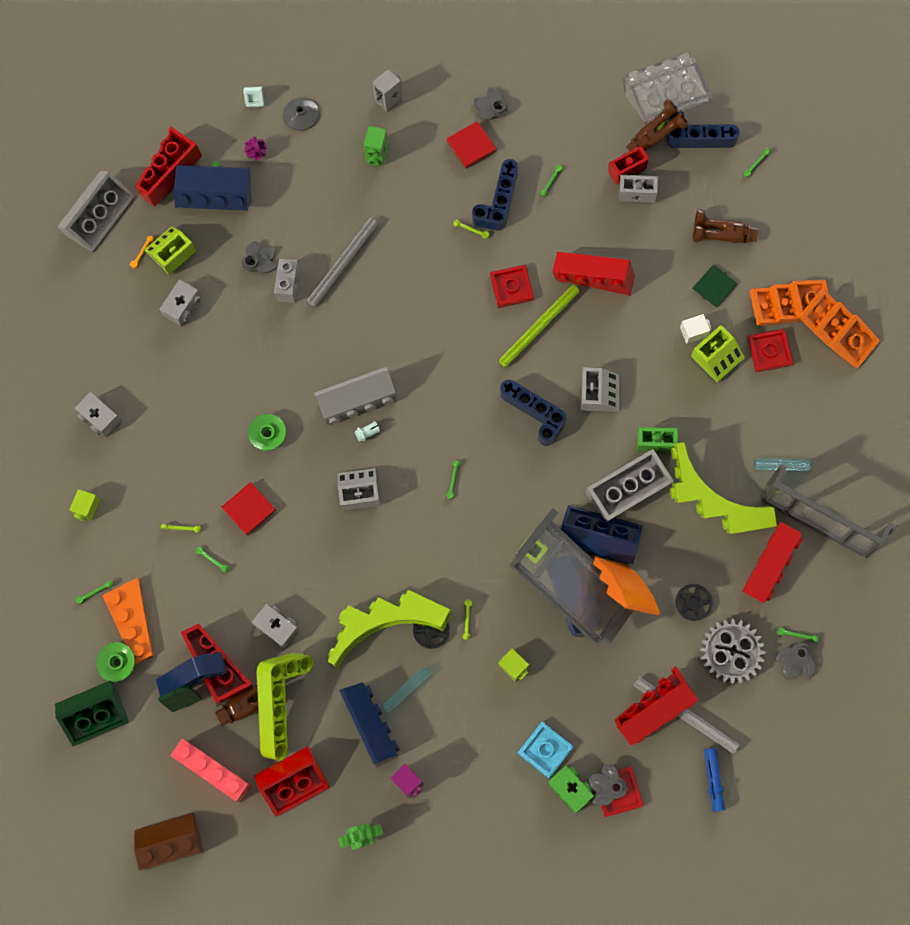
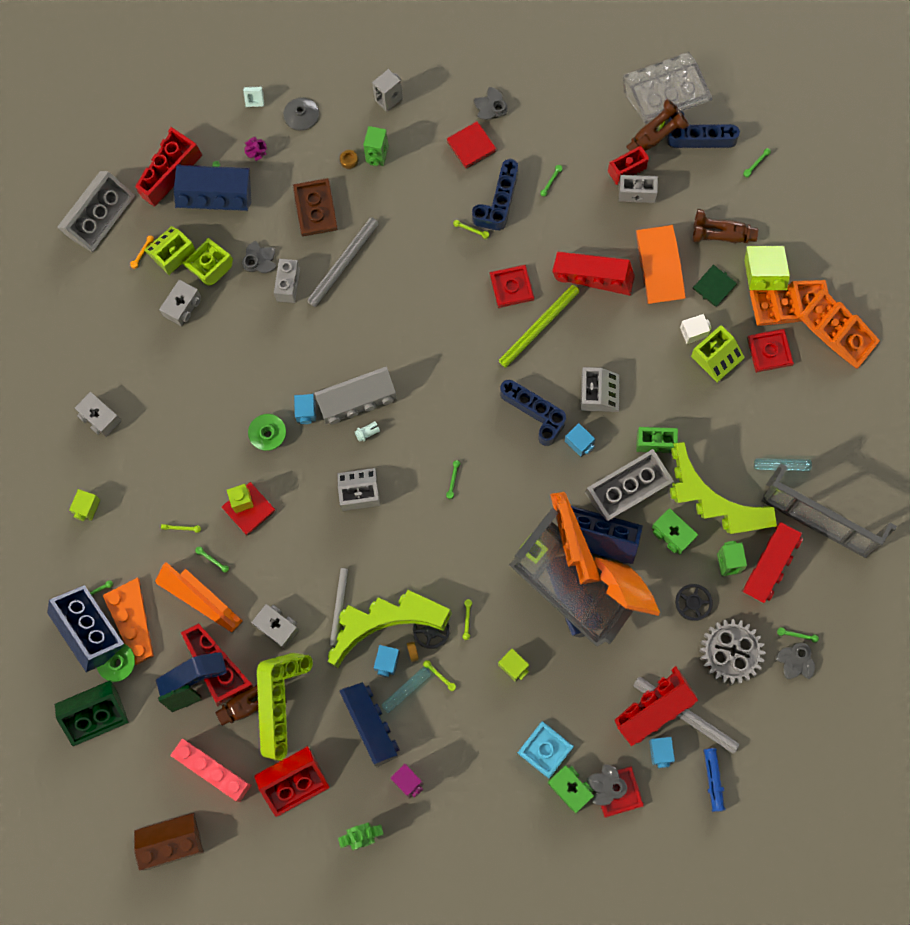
none -> dark blue slope [47,585,124,672]
none -> orange wedge [155,562,243,632]
none -> lime slope [182,238,233,285]
none -> lime brick [226,484,254,513]
none -> reddish brown plate [293,178,338,237]
none -> dark azure brick [294,394,316,424]
none -> light grey bar [330,568,348,647]
none -> pearl gold tile [340,150,358,169]
none -> dark azure brick [374,645,400,677]
none -> pearl gold tile [407,641,419,662]
none -> lime hinge [423,660,456,691]
none -> orange wedge [550,492,601,585]
none -> dark azure brick [564,423,595,457]
none -> orange slope [636,225,686,304]
none -> dark azure brick [649,737,675,768]
none -> bright green brick [651,508,698,555]
none -> bright green brick [717,541,747,577]
none -> brick [744,246,790,290]

